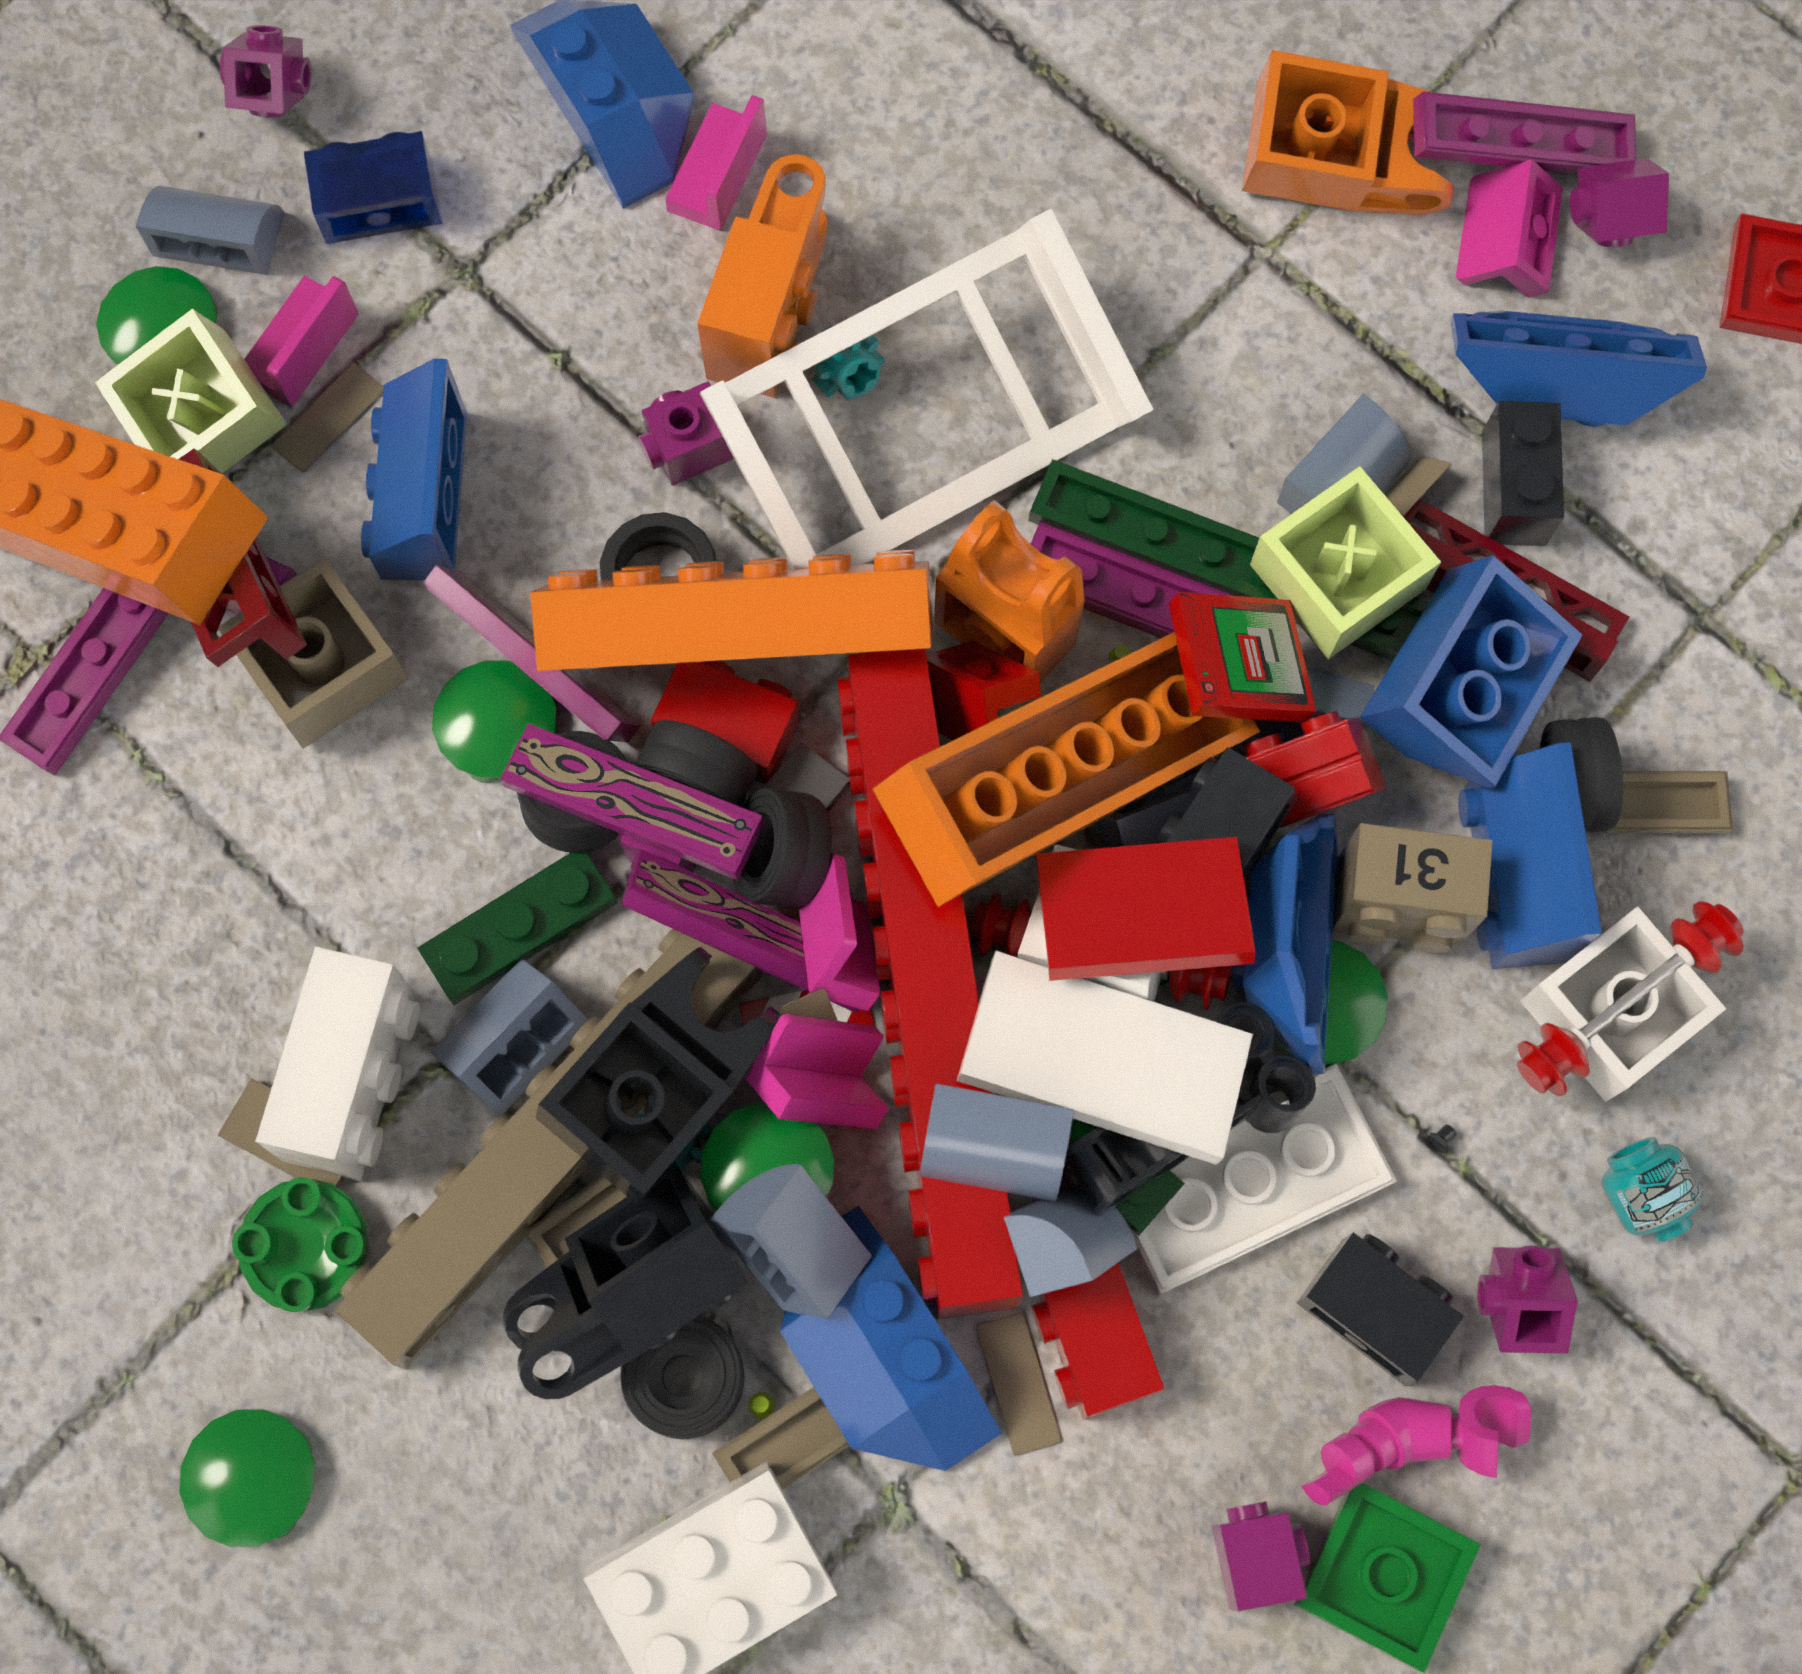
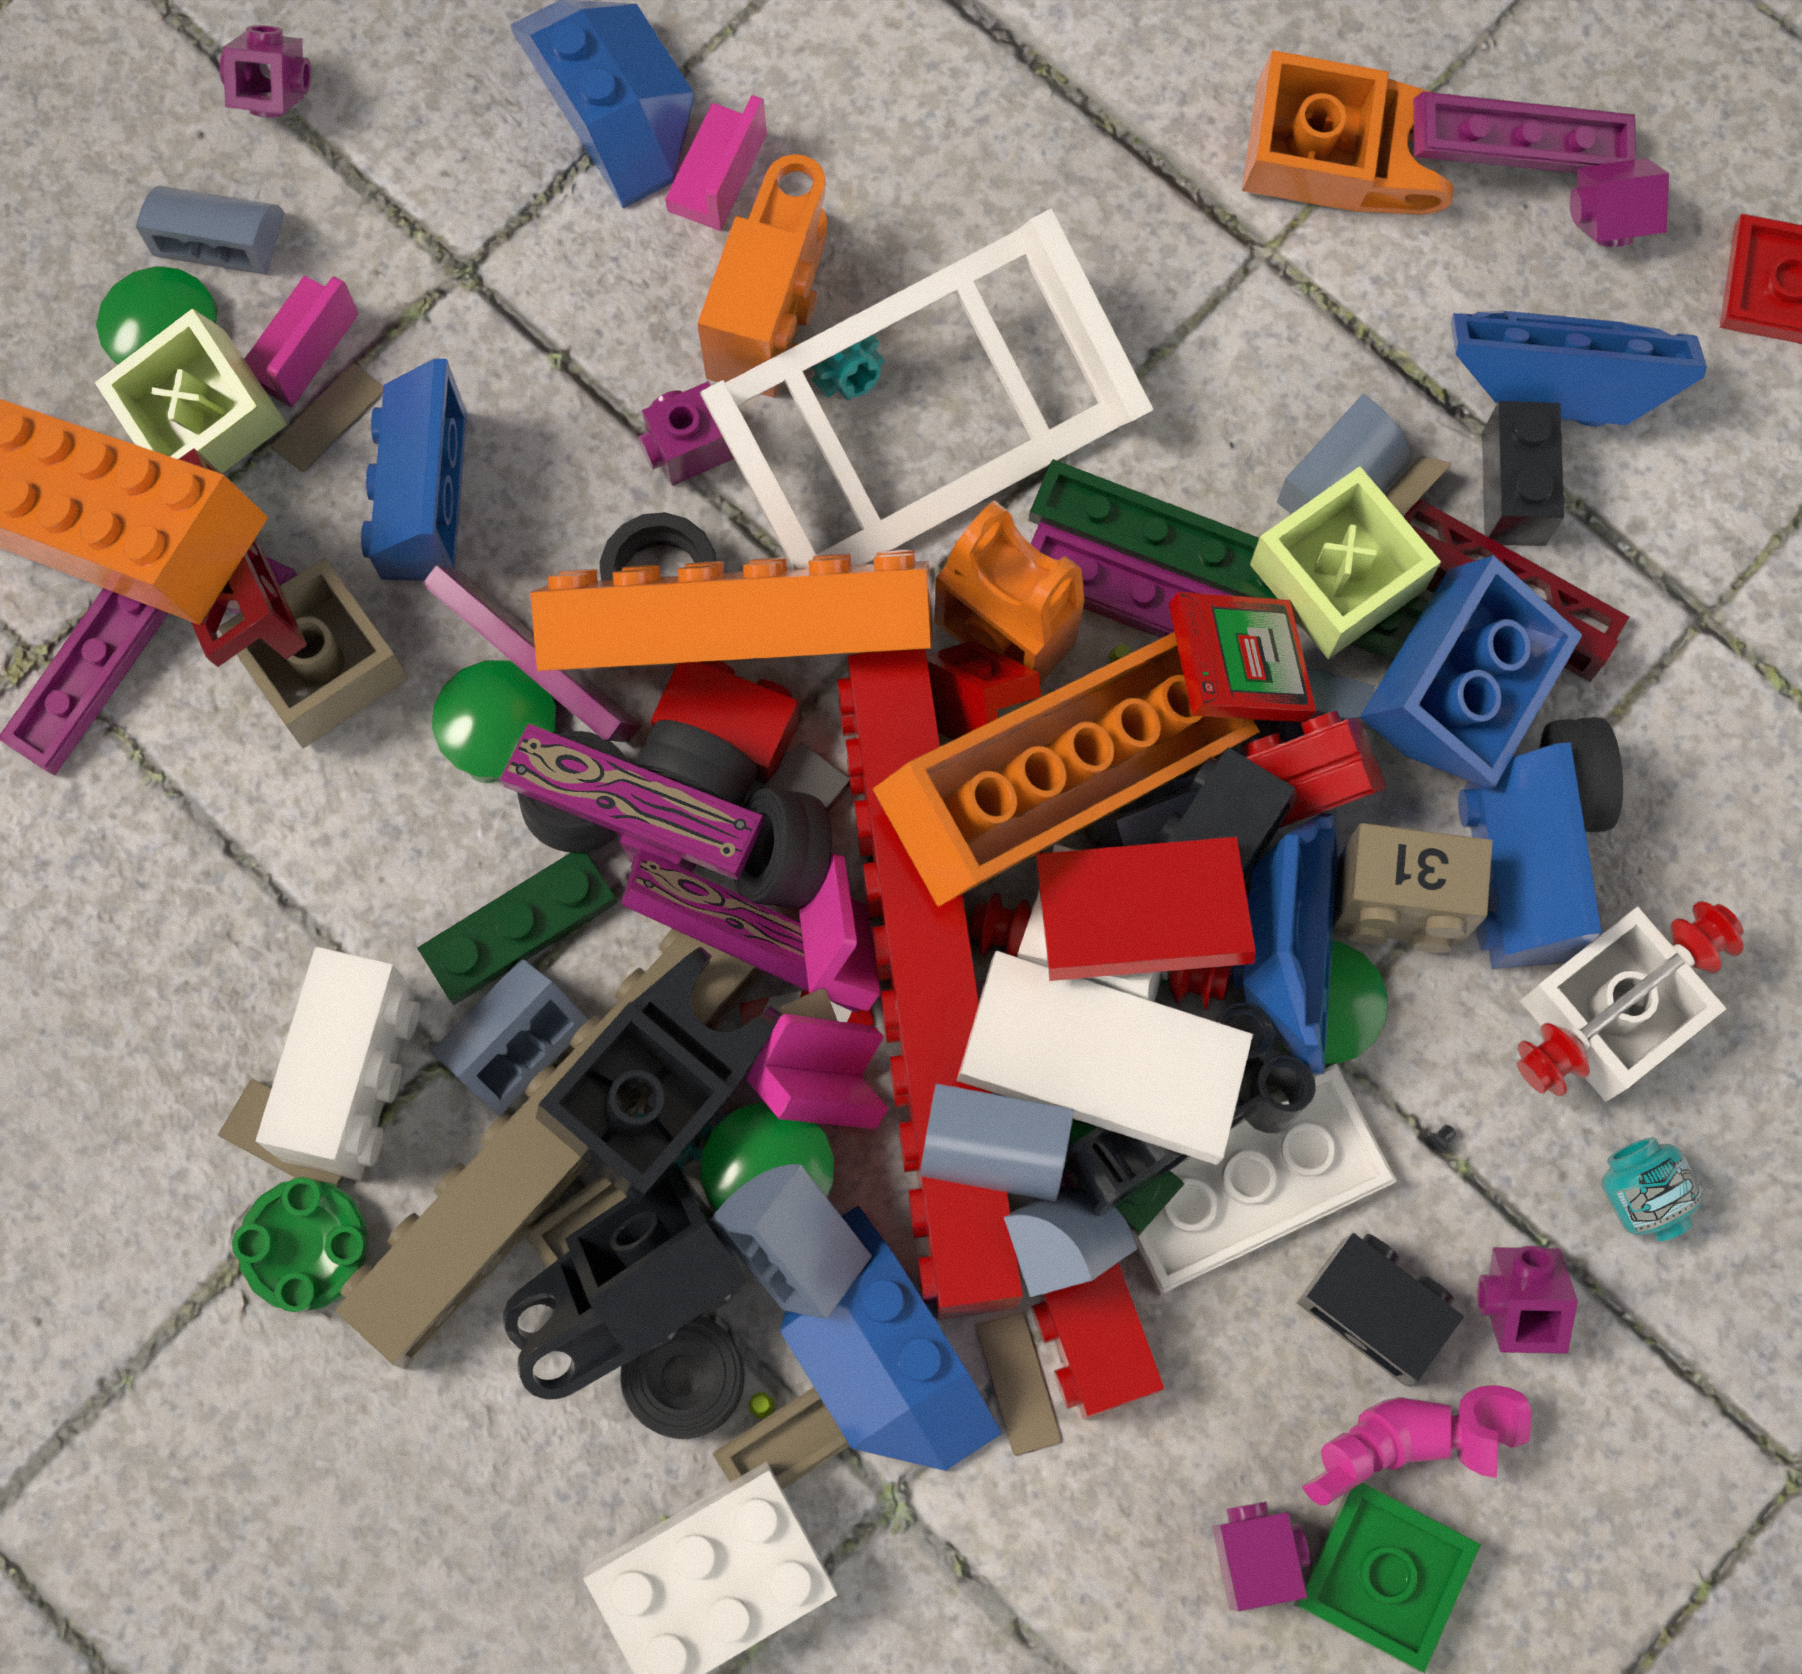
green dish [179,1409,315,1547] -> none
clear blue brick [304,131,443,244] -> none
dark pink panel [1456,159,1563,298] -> none
dark tan tile [1604,771,1733,833] -> none

